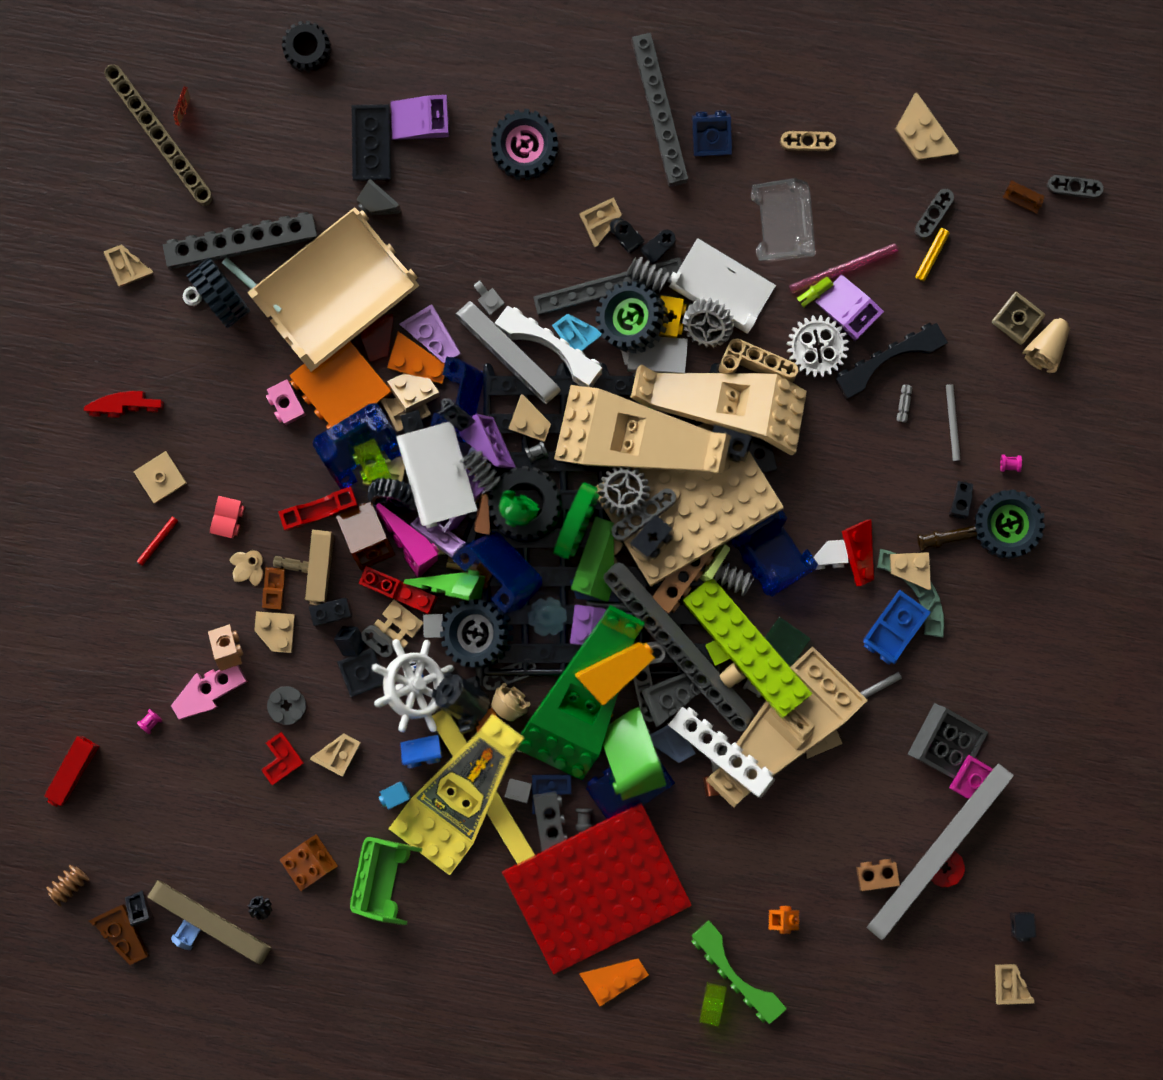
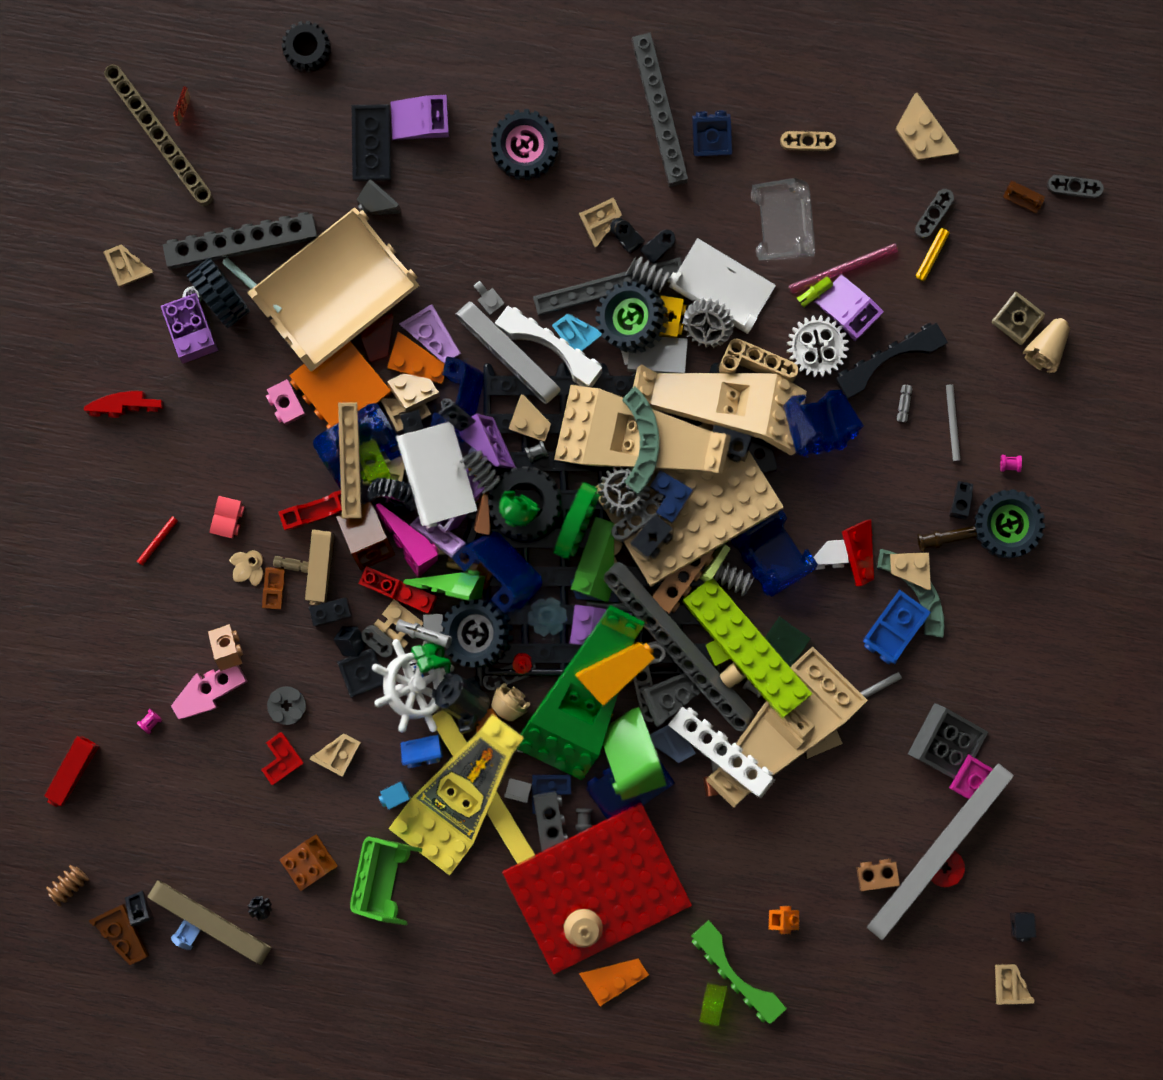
tan plate [133,451,187,504] -> none
tan plate [255,612,295,653] -> none
none -> medium lavender slope [161,293,218,363]
none -> tan tile [338,402,361,519]
none -> light grey pin [396,619,452,648]
none -> green piece [411,643,451,674]
none -> red tile [513,653,532,674]
none -> tan cone [564,909,603,947]
none -> sand green tile [622,386,660,496]
none -> dark blue plate [650,470,693,523]
none -> clear blue windscreen [783,389,864,456]

